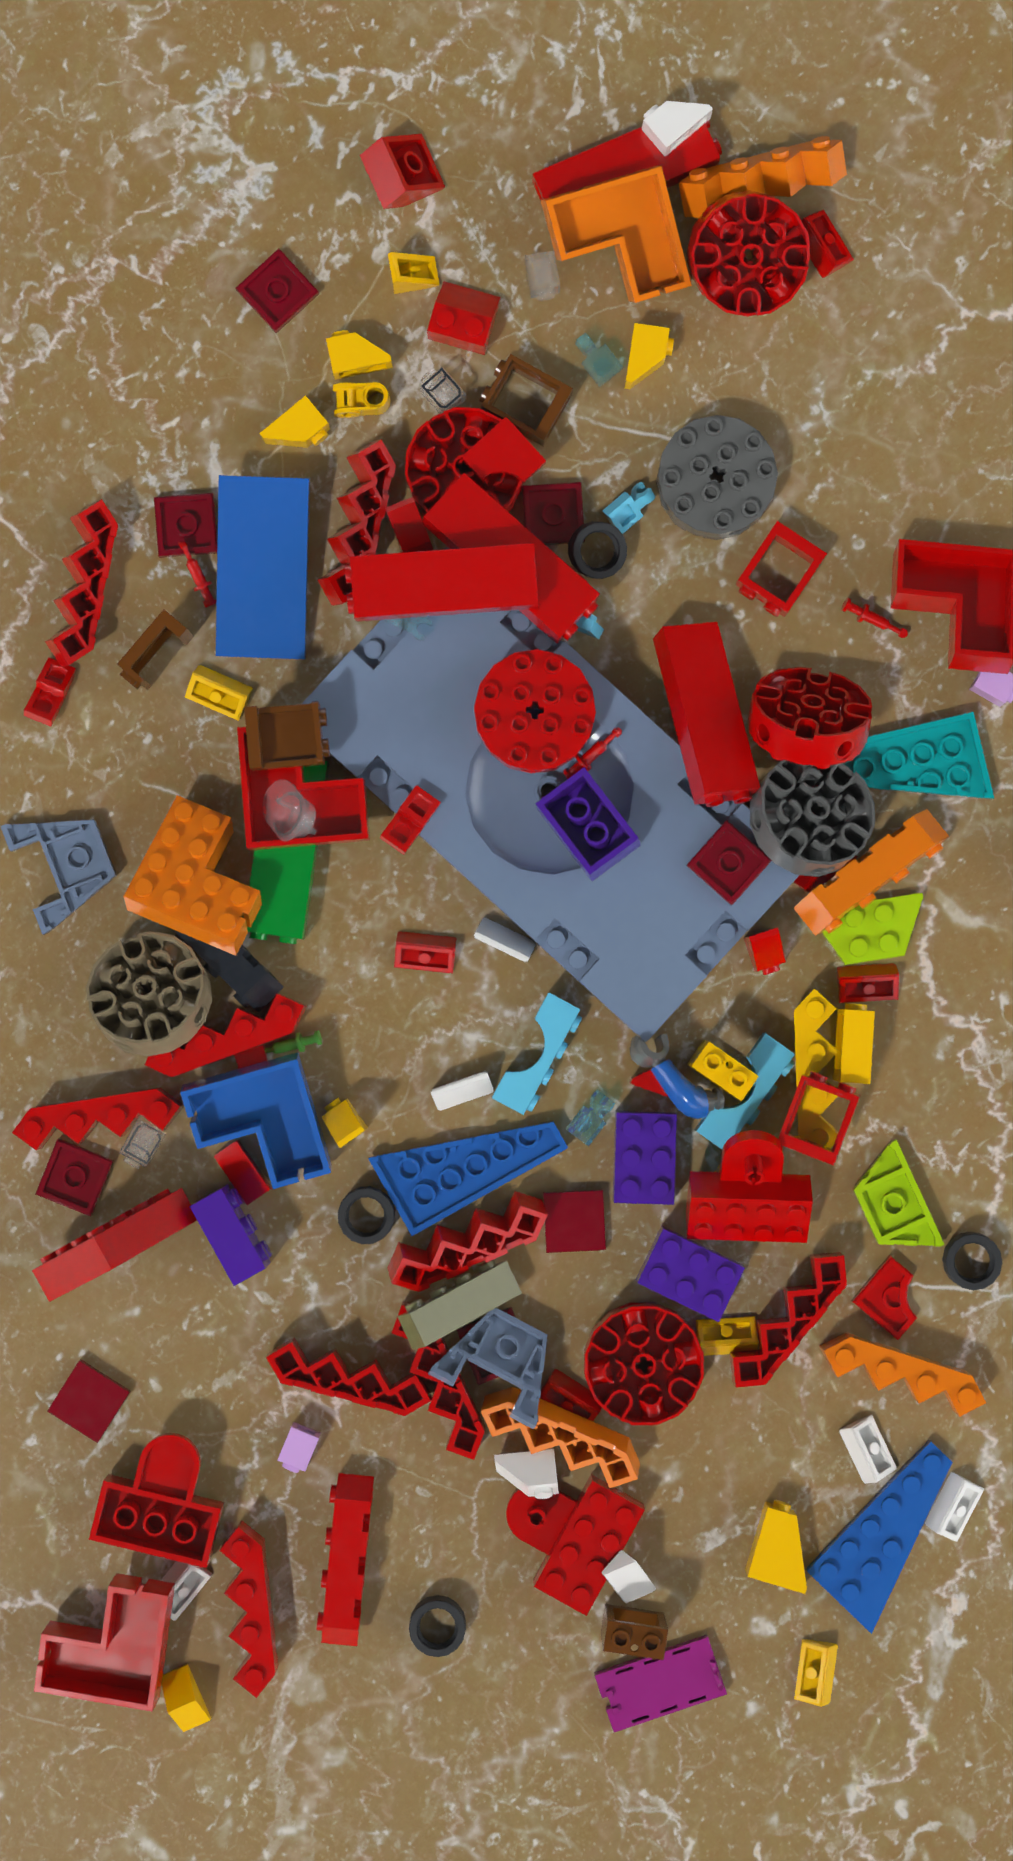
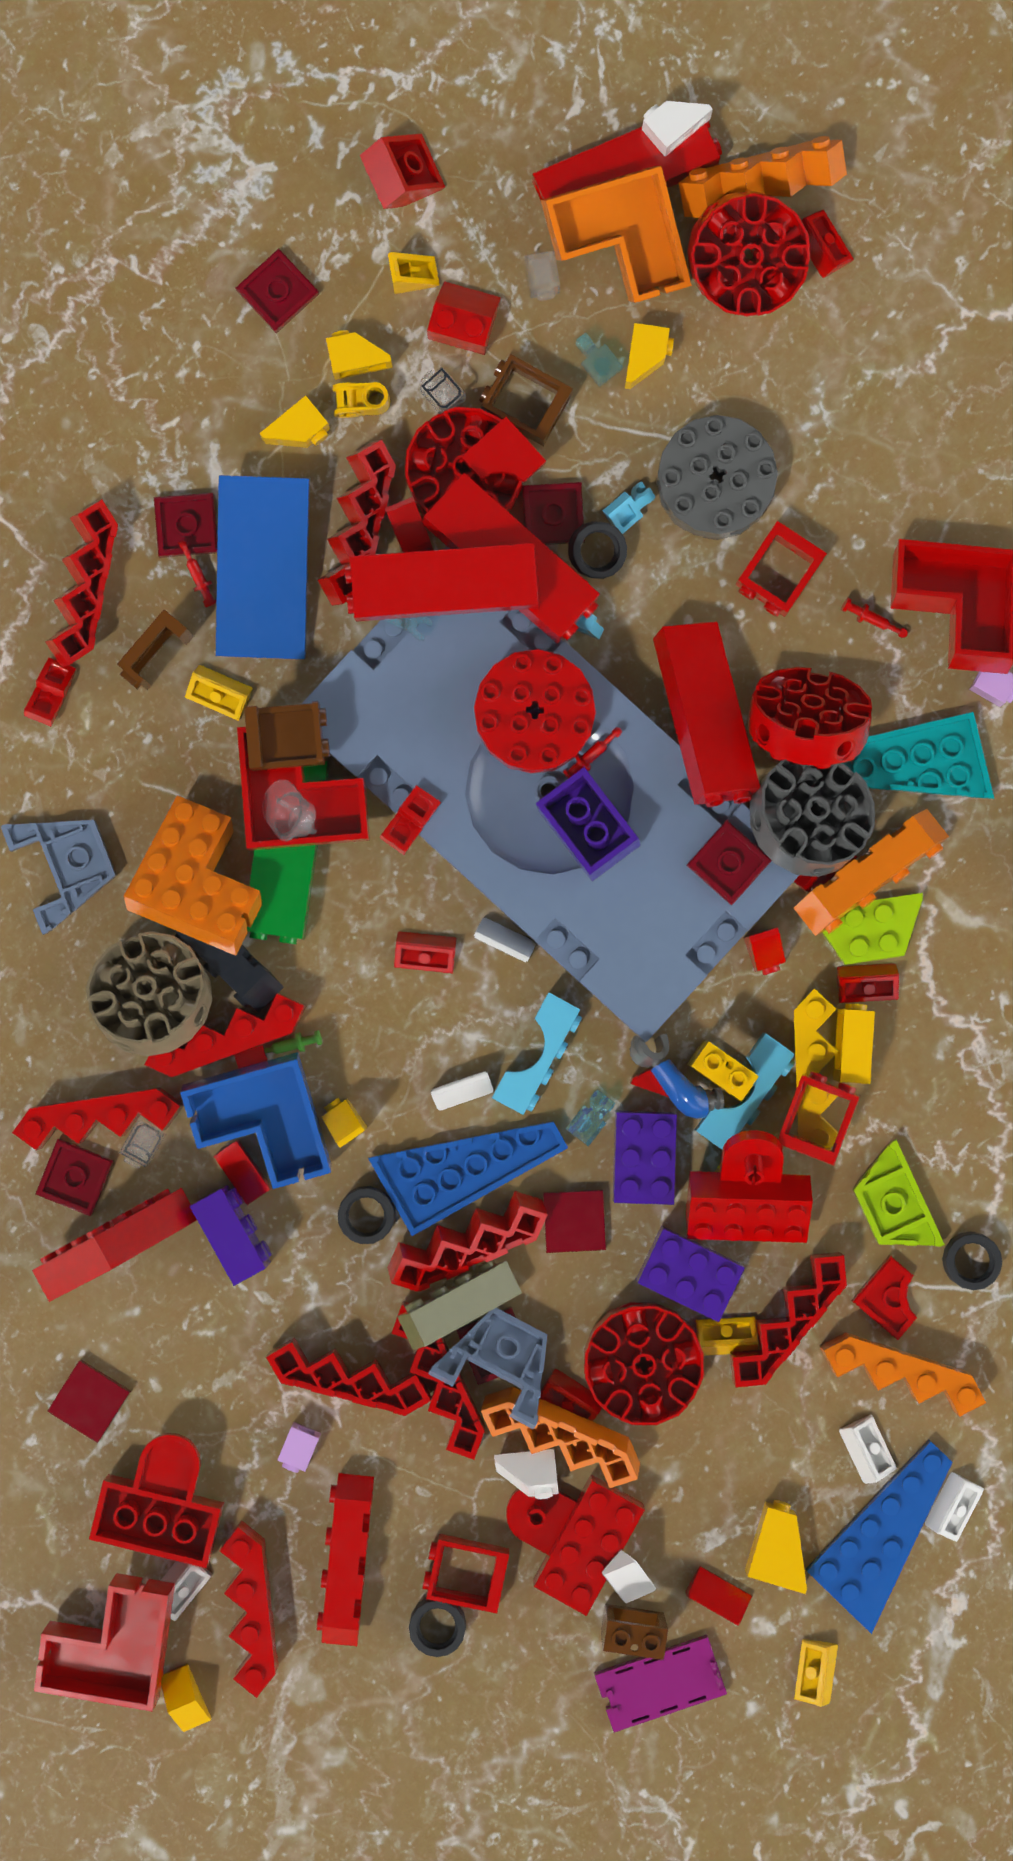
none -> red window [422,1534,509,1614]
none -> red slope [685,1566,752,1626]

